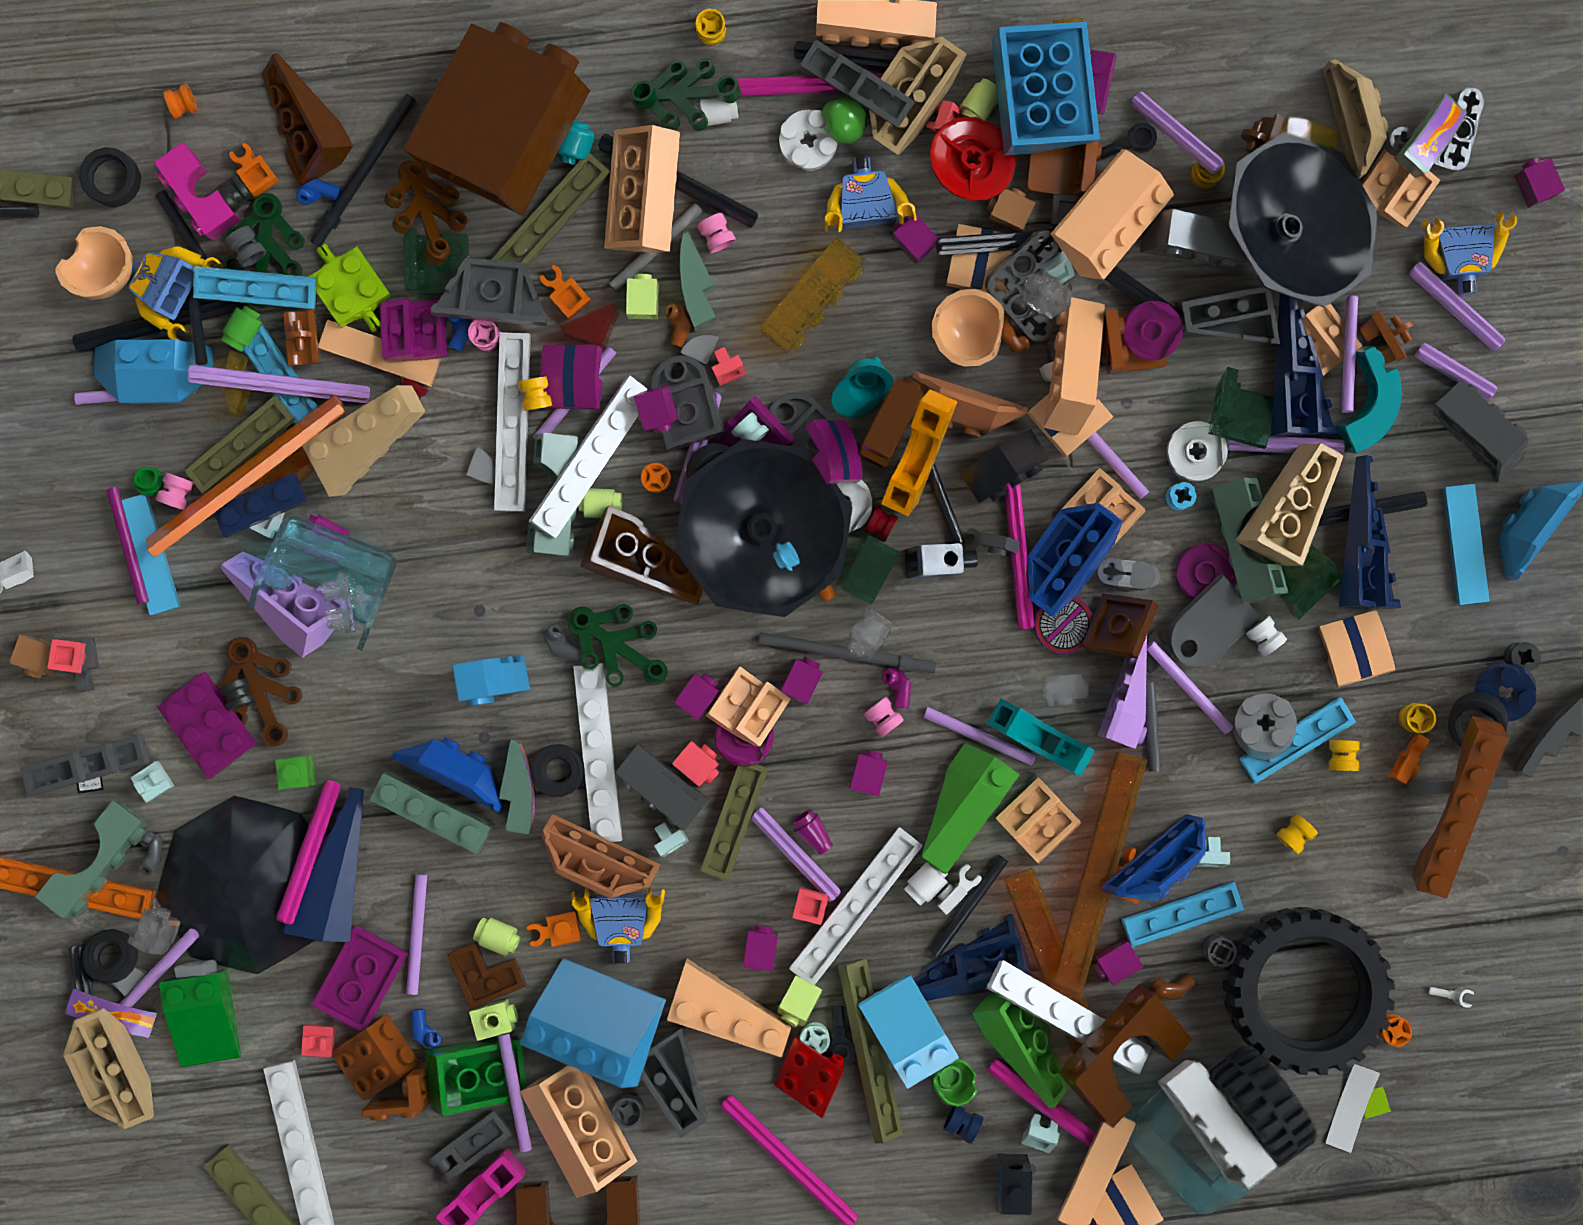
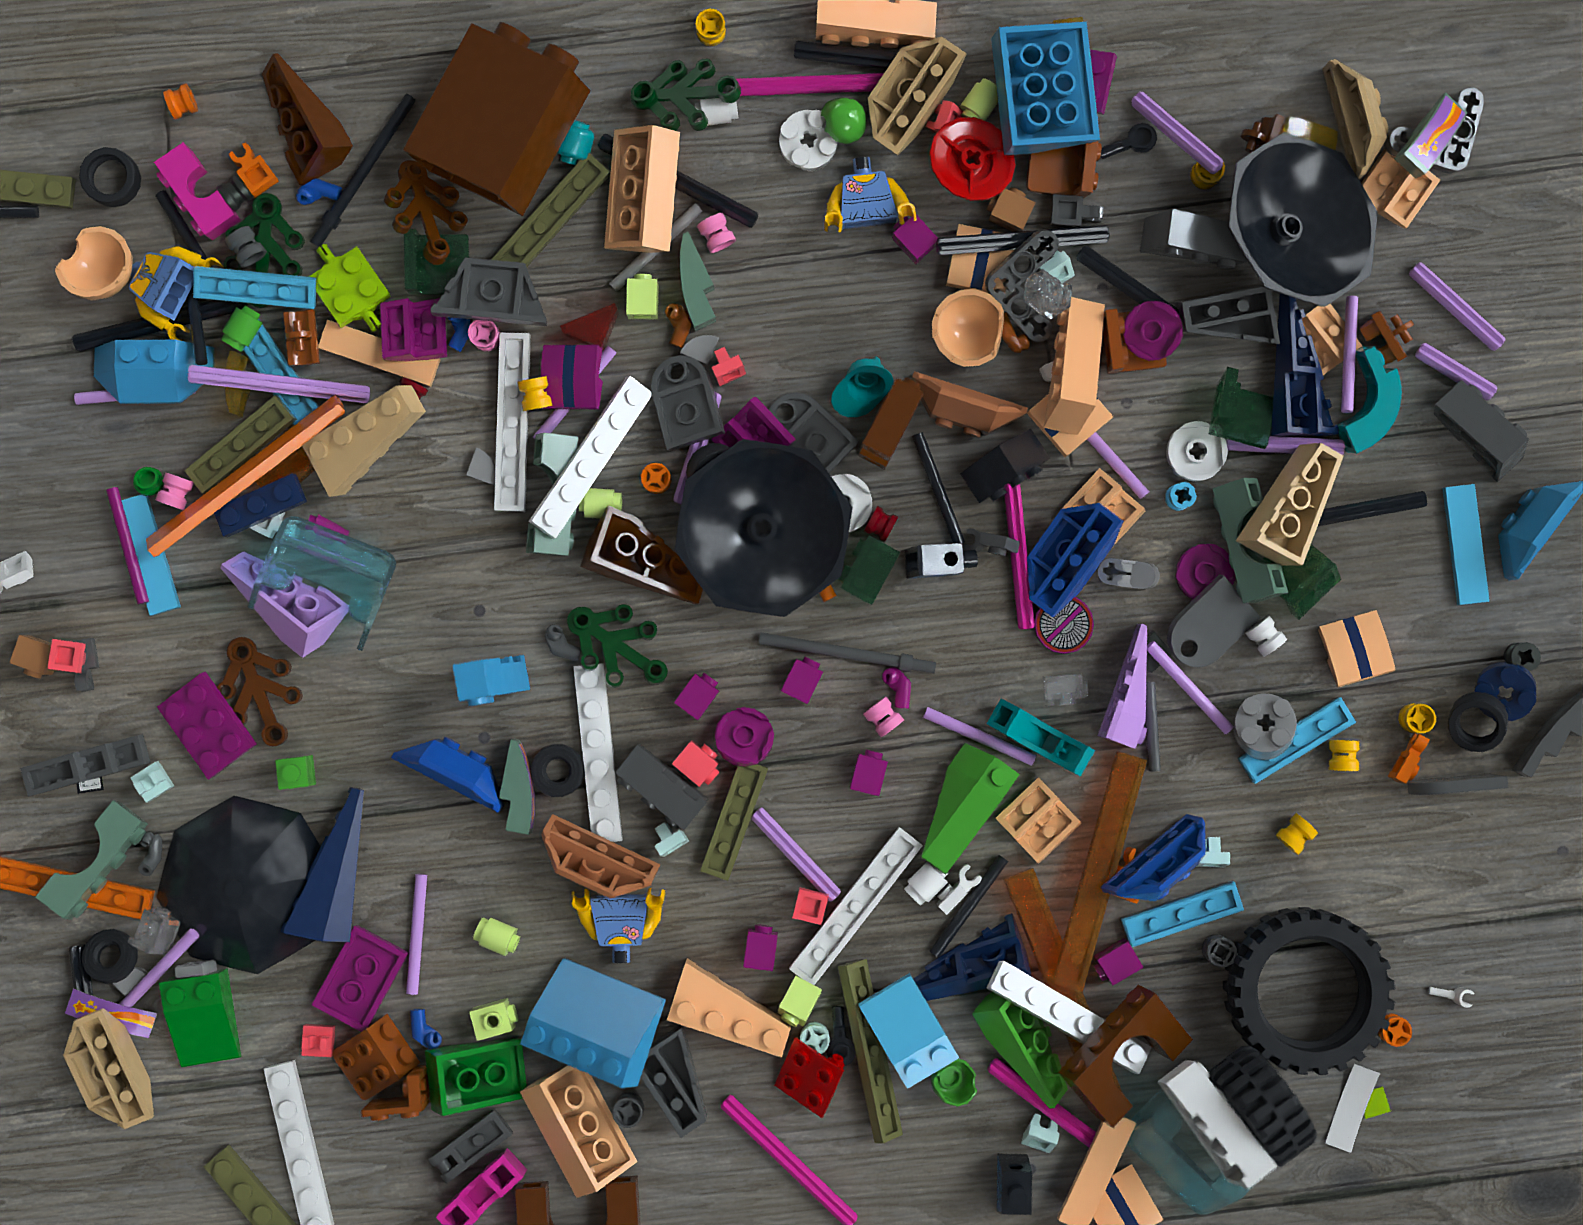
pearl dark grey wheel [219,678,256,711] -> none
dark pink axle [276,780,341,924] -> none
clear hips [322,573,373,633] -> none
sand green arch [370,771,495,854] -> none
reddish brown plate [447,941,527,1010] -> none
lavender bar [498,1032,532,1152] -> none
orange plate [526,910,582,947] -> none
orange plate [540,265,591,320] -> none
magenta brick [634,384,679,433] -> none
light nougat slope [705,667,791,747] -> none
light aqua wheel [731,412,769,441] -> none
clear yellow brick [760,236,864,354] -> none
medium azure plate [773,542,799,571] -> none
magenta cone [792,809,833,855] -> none
dark grey slope [800,39,915,128] -> none
magenta slope [806,420,863,484] -> none
clear brick [847,607,892,660] -> none
light orange arch [881,389,958,516] -> none
dark blue wheel [943,1106,983,1144] -> none
light nougat slope [1051,149,1174,280] -> none
reddish brown plate [1082,593,1158,659] -> none
dark orange arm [1151,973,1197,1000] -> none
dark blue wedge [1339,455,1401,609] -> none
dark orange arch [1412,716,1509,898] -> none
torso [1421,211,1517,295] -> none
magenta brick [1514,157,1565,208] -> none

